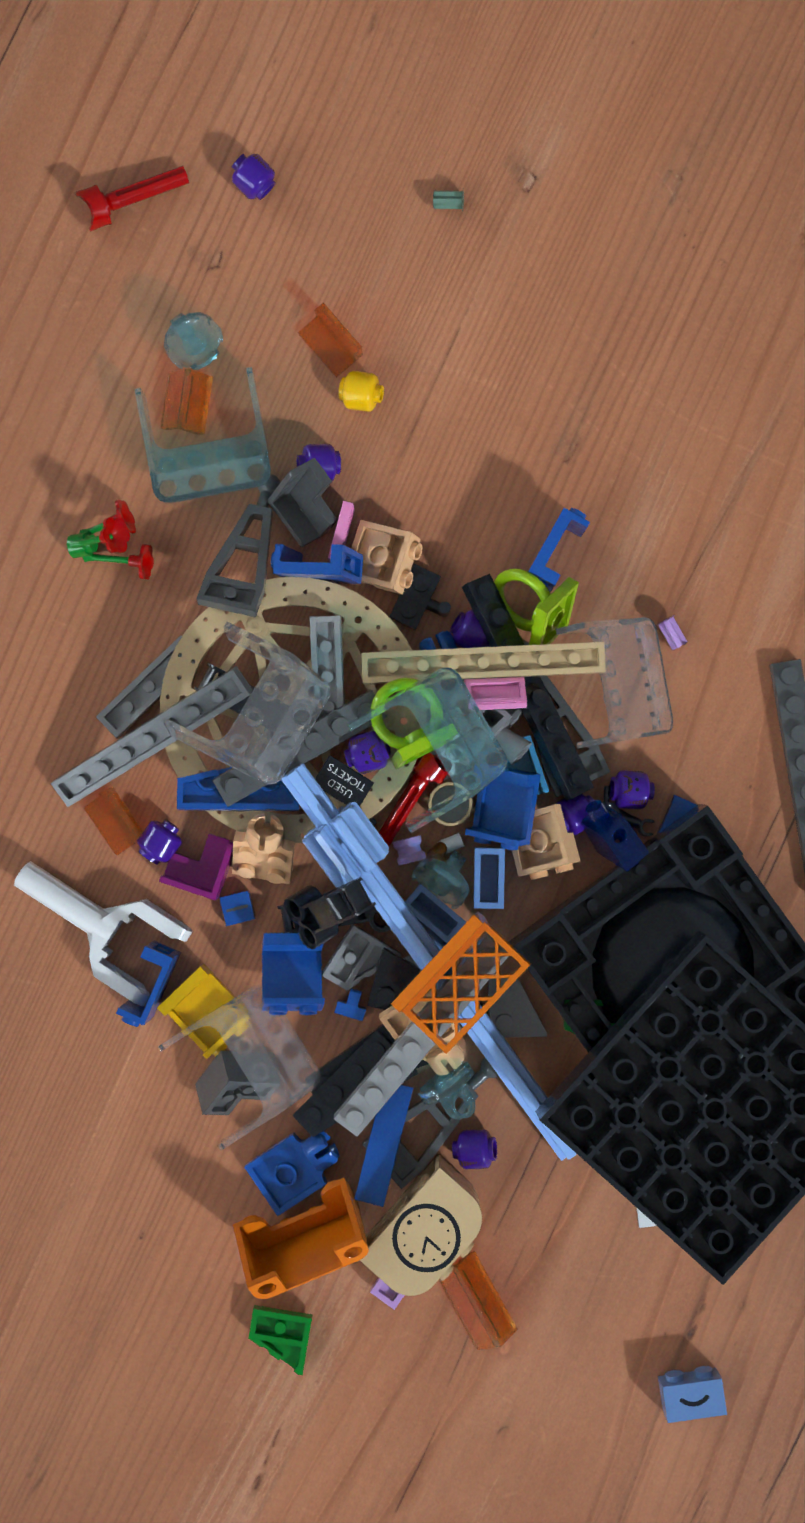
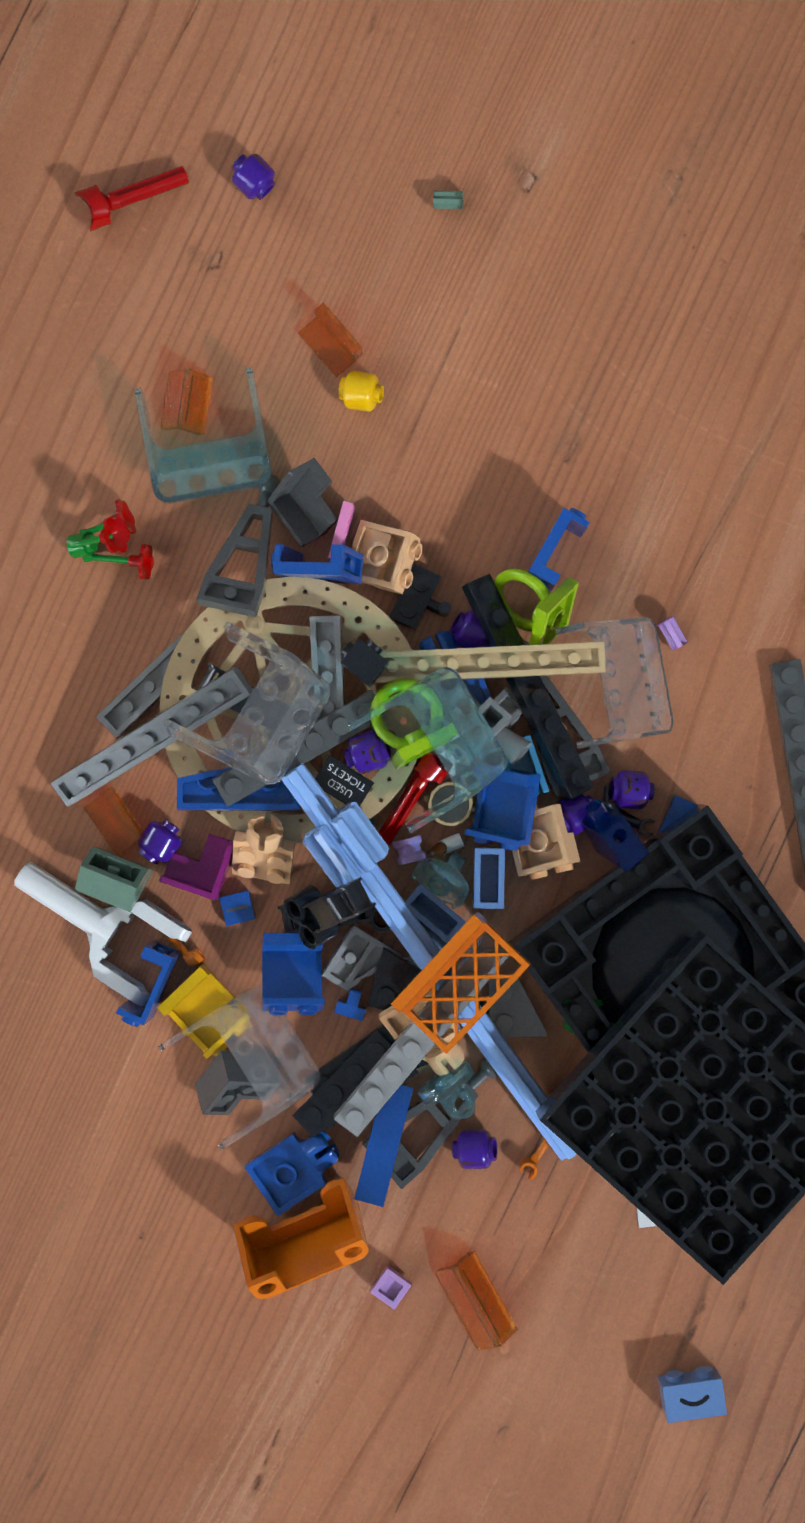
clear light blue tile [164,312,223,370] -> none
green wing [248,1305,313,1376] -> none
dark purple head [296,444,341,481] -> none
tan brick [360,1154,482,1296] -> none
bright pink tile [463,677,527,711] -> none
none -> sand green slope [75,846,154,913]
none -> orange hand [167,937,206,966]
none -> black brick [340,639,389,688]
none -> orange hand [520,1139,549,1180]

